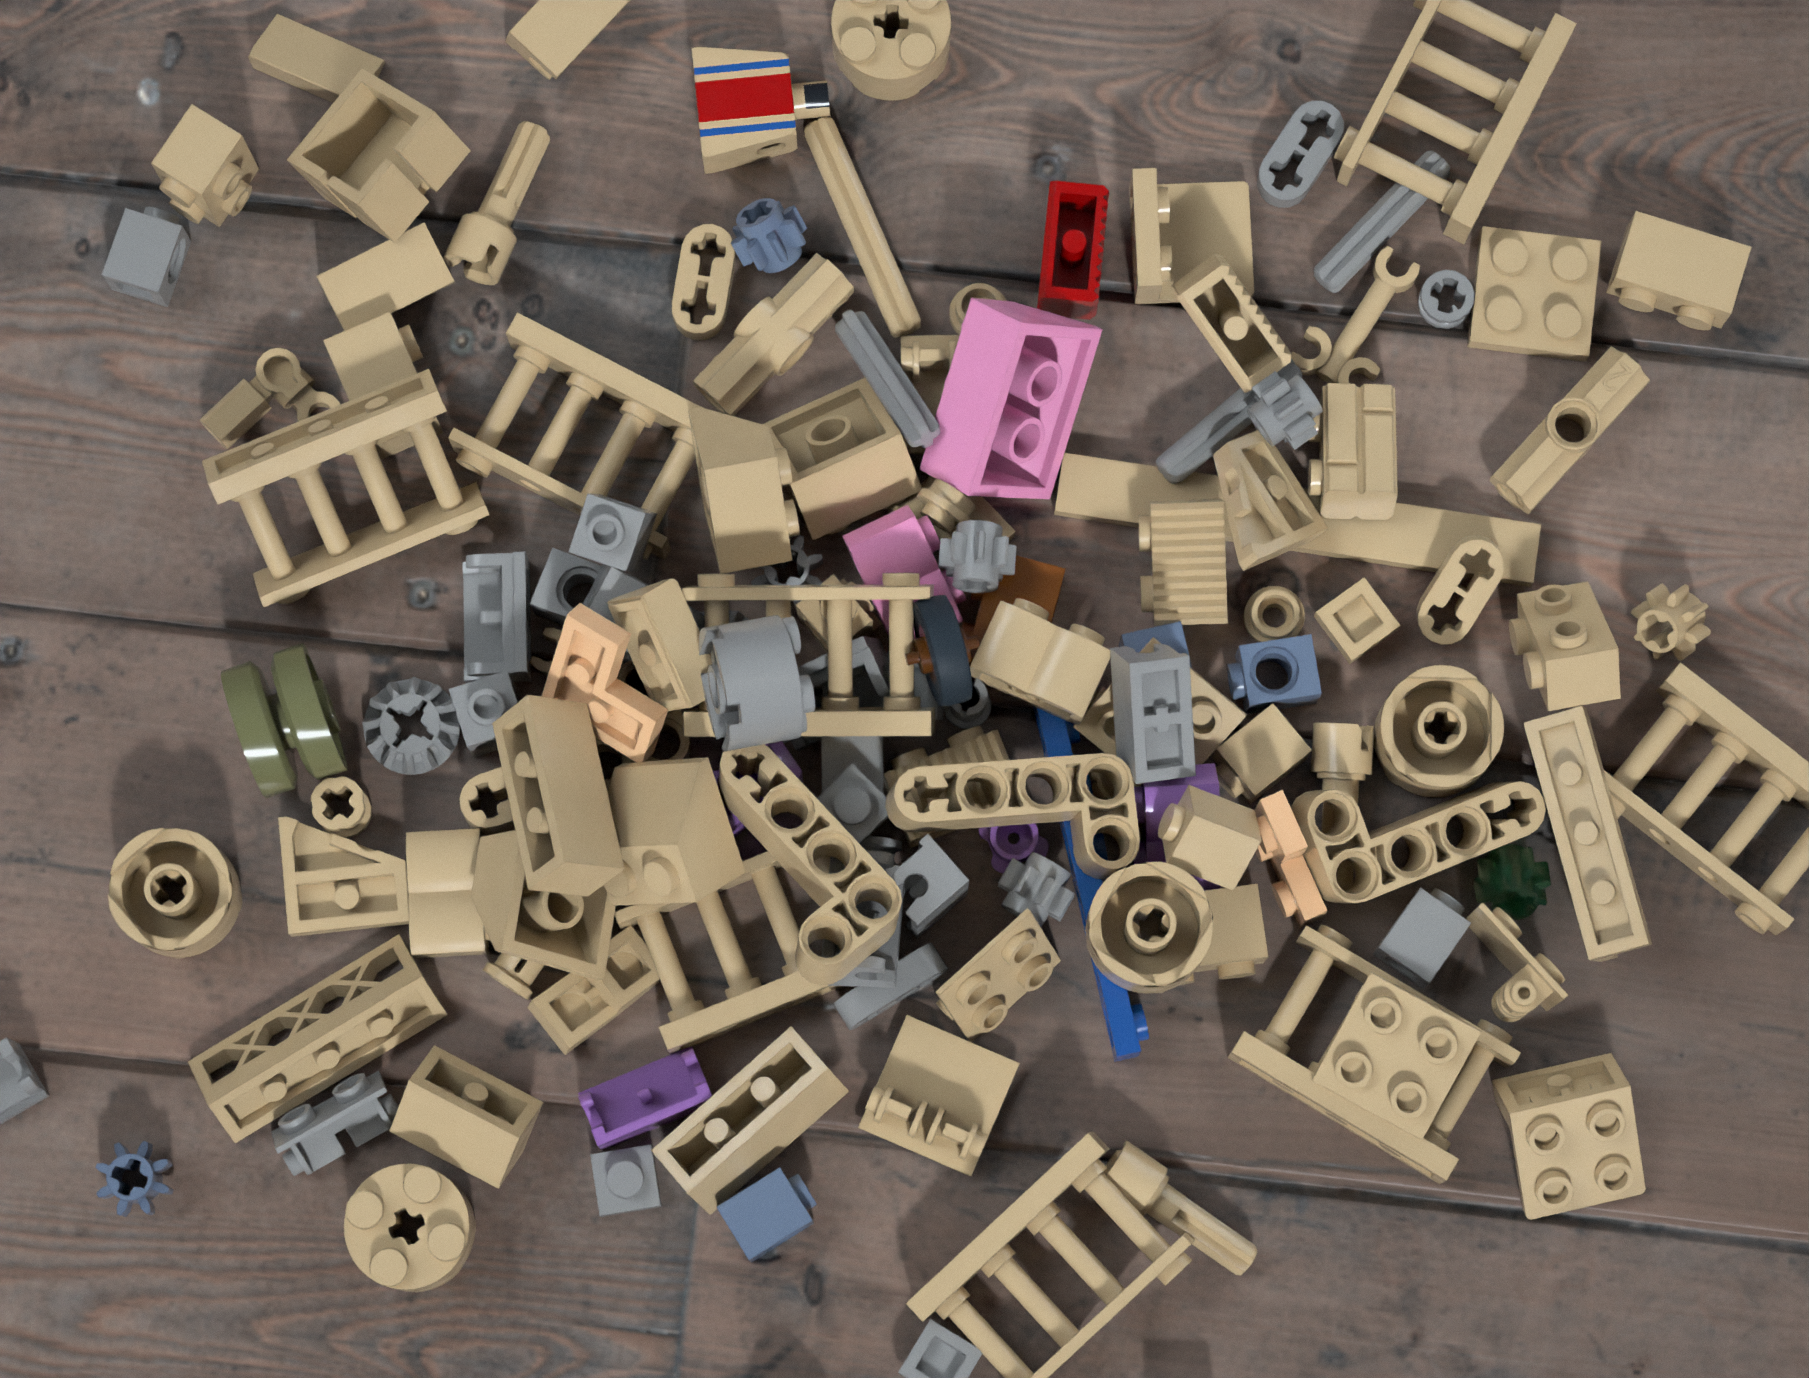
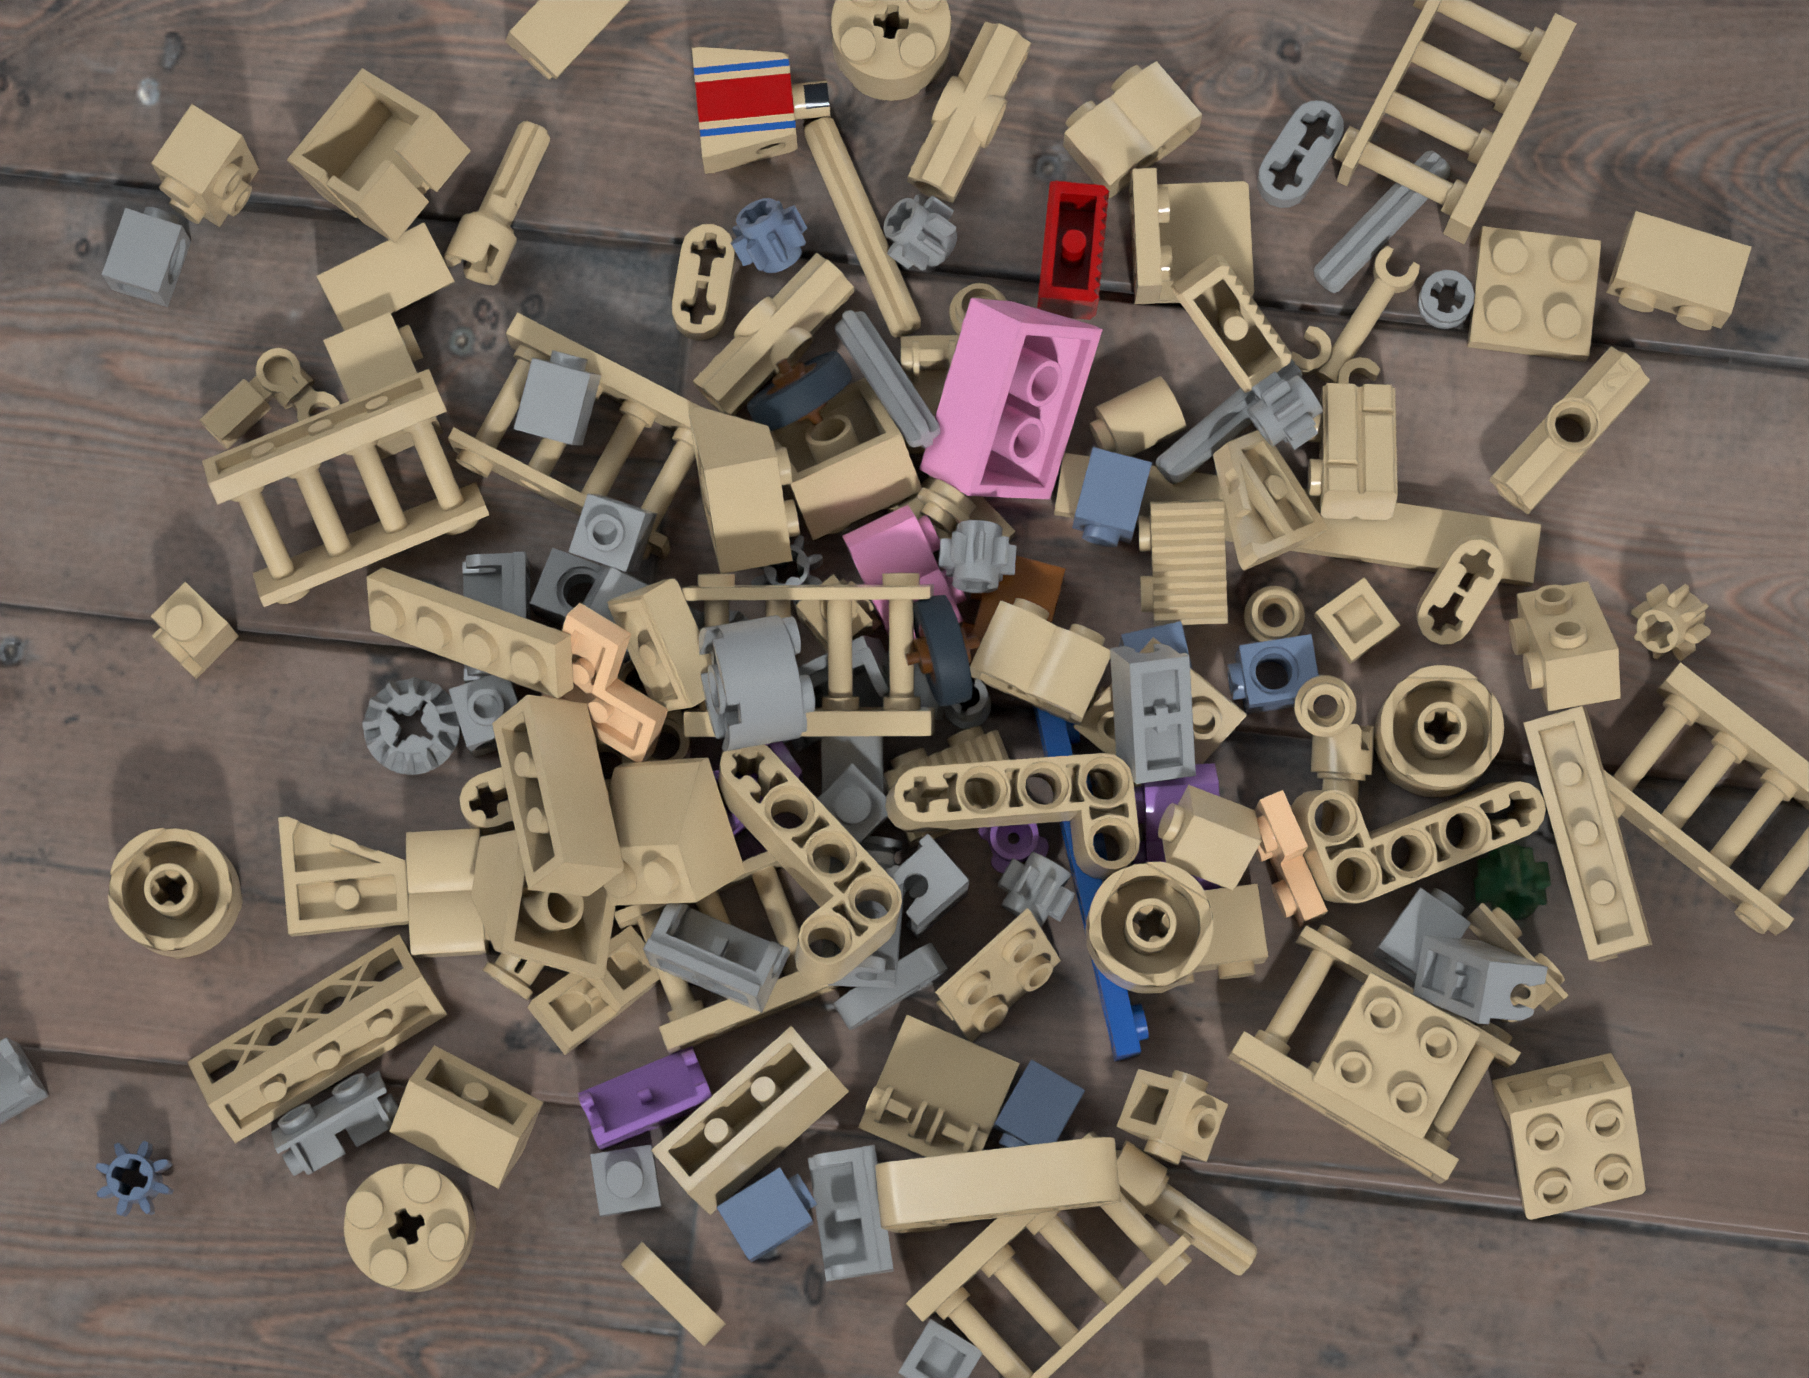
olive wheel [221,643,347,798] -> none
tan slope [248,14,385,103] -> none
tan bush [311,776,372,838] -> none
tan brick [1212,703,1312,804] -> none
none -> tan brick [151,582,239,679]
none -> tan plate [367,567,574,699]
none -> light grey brick [514,350,601,446]
none -> tan beam [620,1242,726,1346]
none -> light grey hinge [643,903,790,1013]
none -> black wheel [747,351,852,432]
none -> light grey hinge [808,1145,894,1282]
none -> tan beam [875,1137,1121,1233]
none -> light grey gear [883,194,957,271]
none -> tan piece [908,22,1031,203]
none -> sand blue brick [993,1059,1085,1148]
none -> tan brick [1063,61,1202,199]
none -> sand blue brick [1072,447,1152,547]
none -> tan brick [1089,376,1186,457]
none -> tan brick [1117,1069,1228,1165]
none -> tan plate [1294,675,1356,737]
none -> light grey hinge [1413,935,1548,1024]

